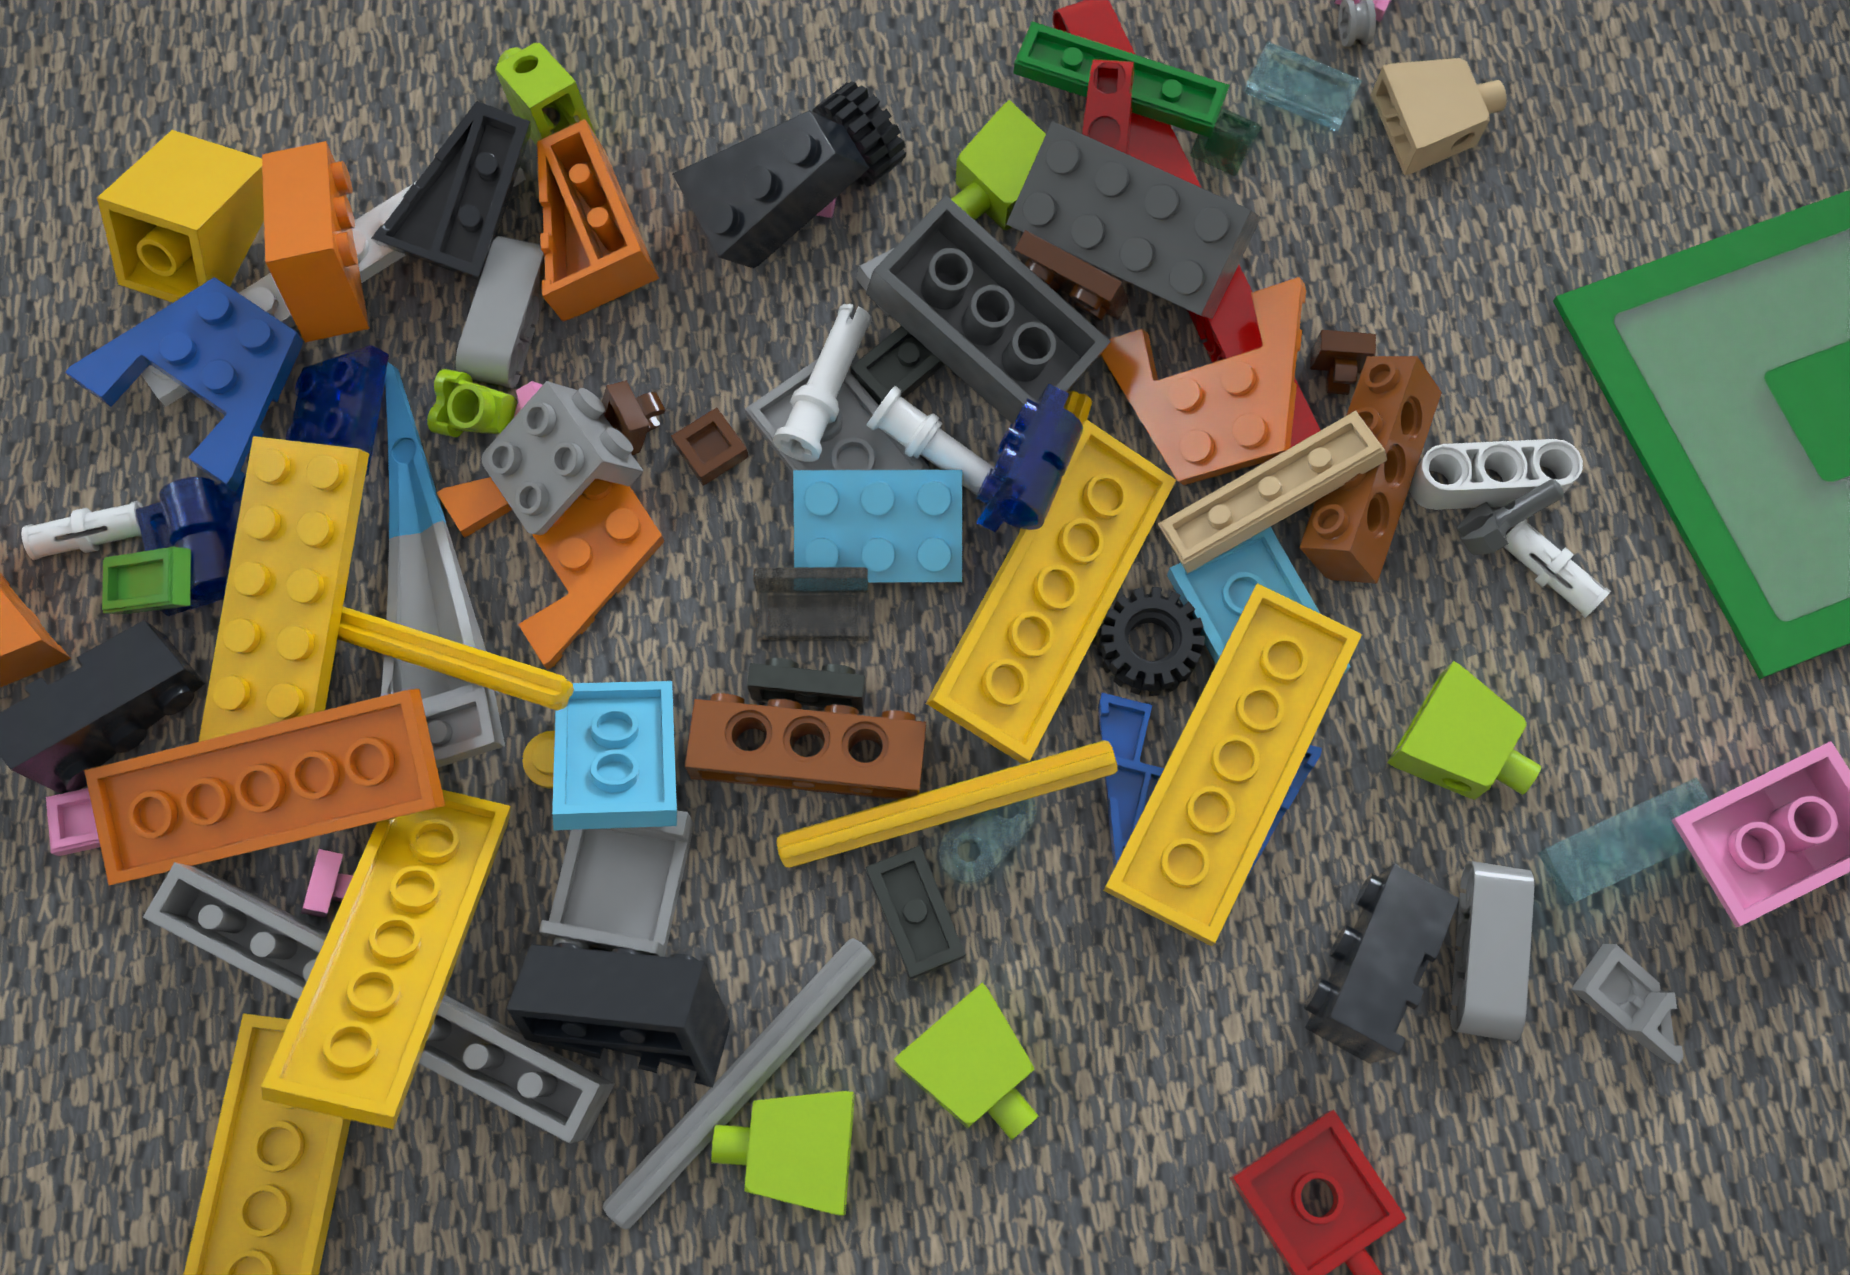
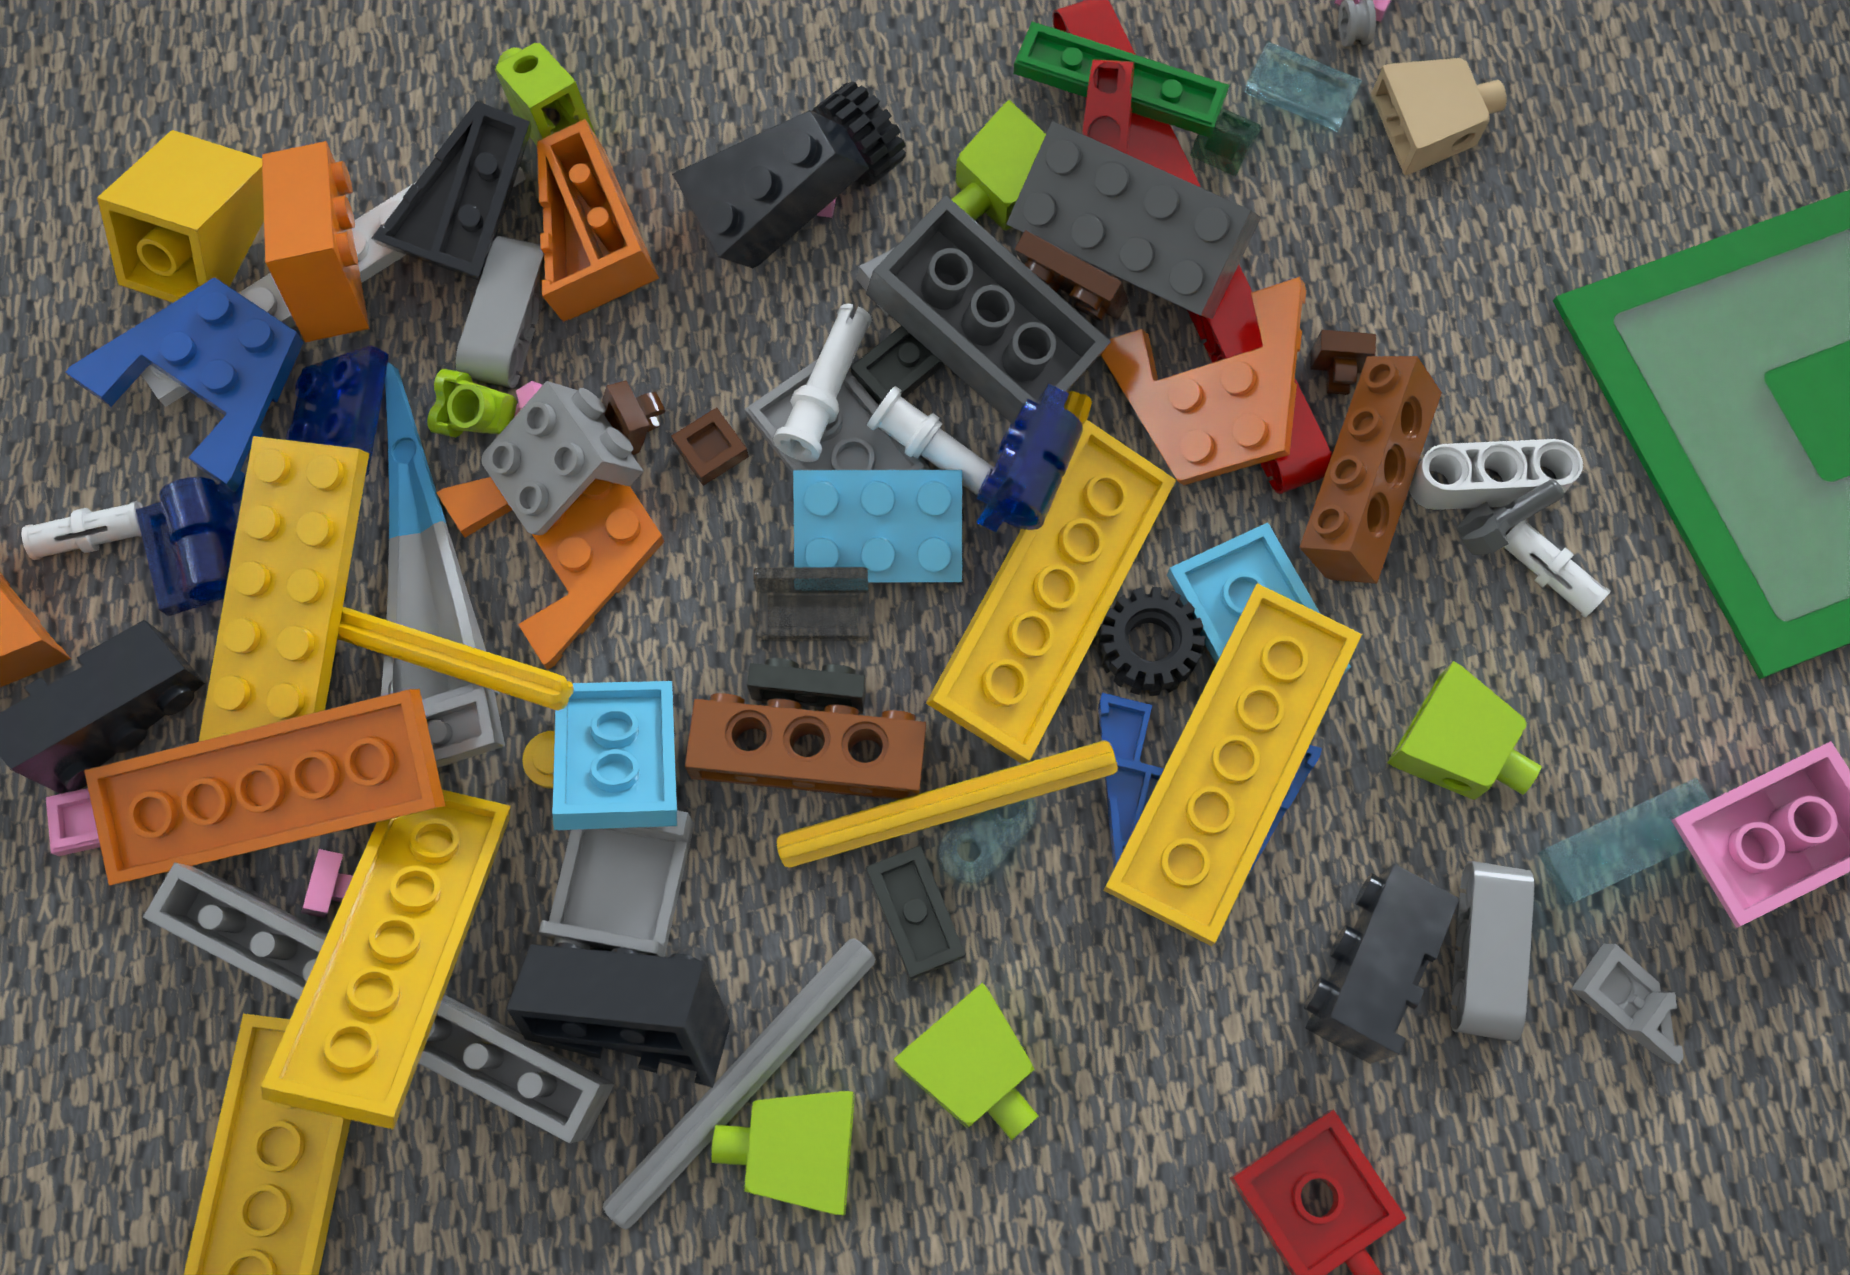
bright green tile [102,547,191,615] -> none
tan tile [1158,411,1387,574] -> none

